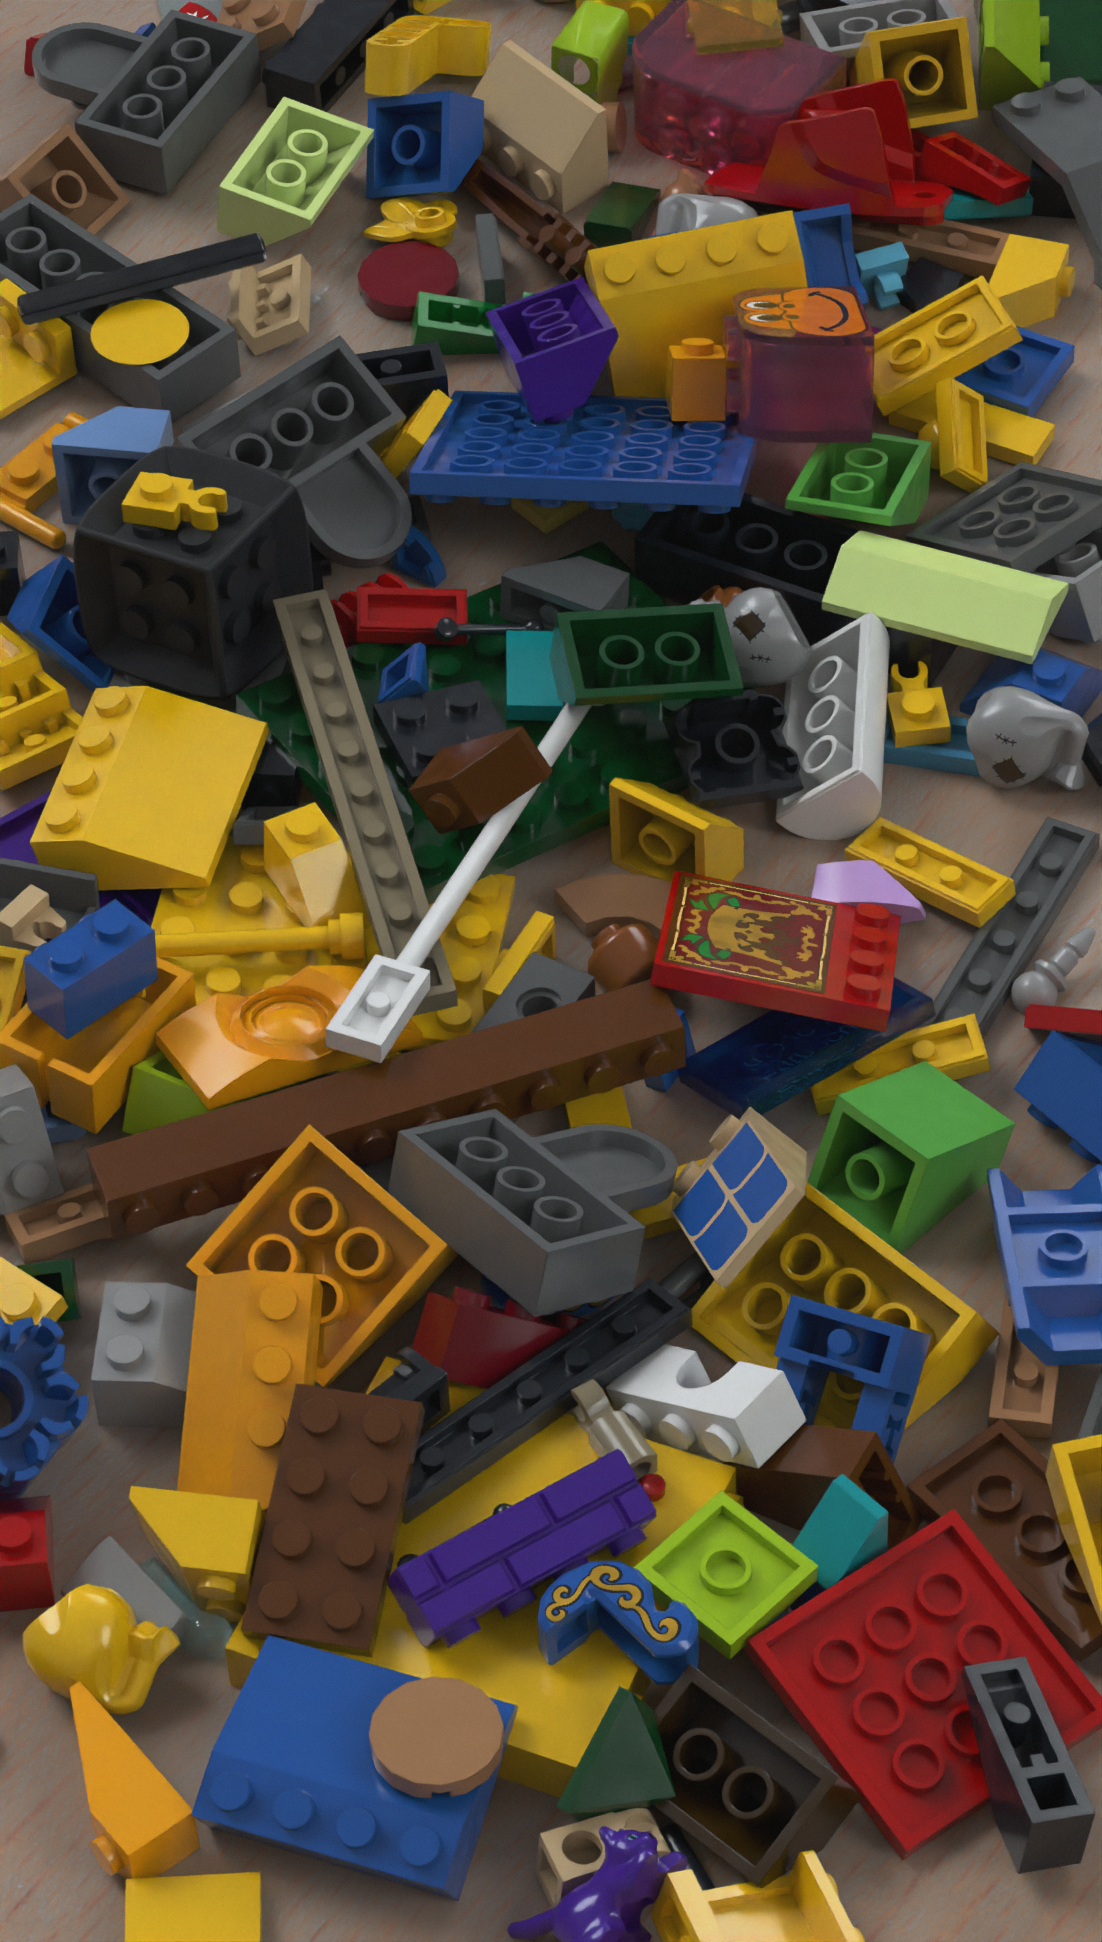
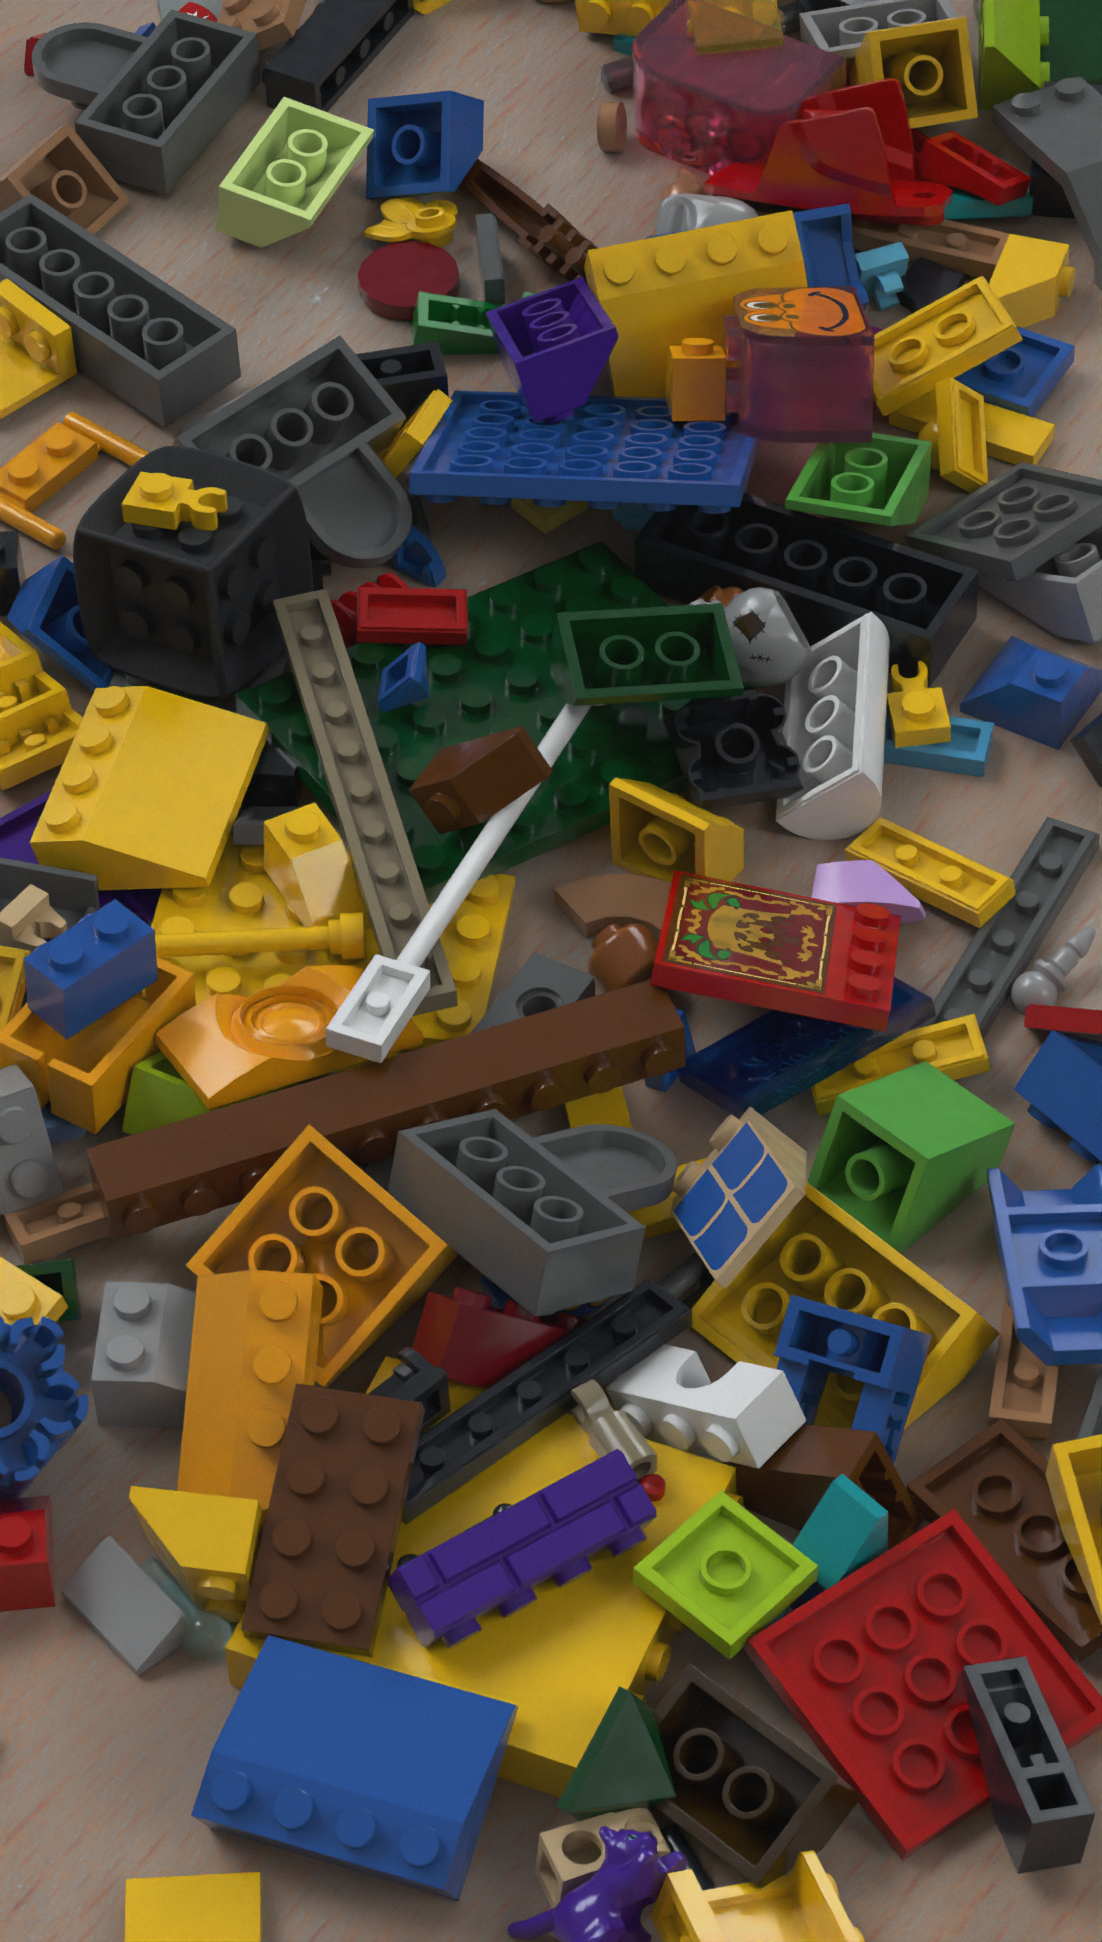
black axle [17,233,267,325] -> none
yellow piece [23,1584,181,1715] -> none
medium blue slope [51,406,174,524] -> none
light orange slope [69,1681,200,1881] -> none
yellow sticker [90,299,189,365] -> none
tan bracket [227,254,311,356] -> none
yellow beam [365,15,491,96] -> none
medium nougat tile [369,1677,504,1799] -> none
black plate [373,680,507,789] -> none
black hinge [434,617,544,642] -> none
tan slope [471,40,609,214] -> none
yellow plate [482,910,557,1013] -> none
dark grey slope [500,556,630,631] -> none
teal tile [506,630,563,721] -> none
blue animal [538,1561,699,1685] -> none
lime piece [551,1,629,105] -> none
dark green slope [584,182,661,248] -> none
yellowish green slope [822,530,1069,664] -> none
light grey piece [966,686,1089,791] -> none

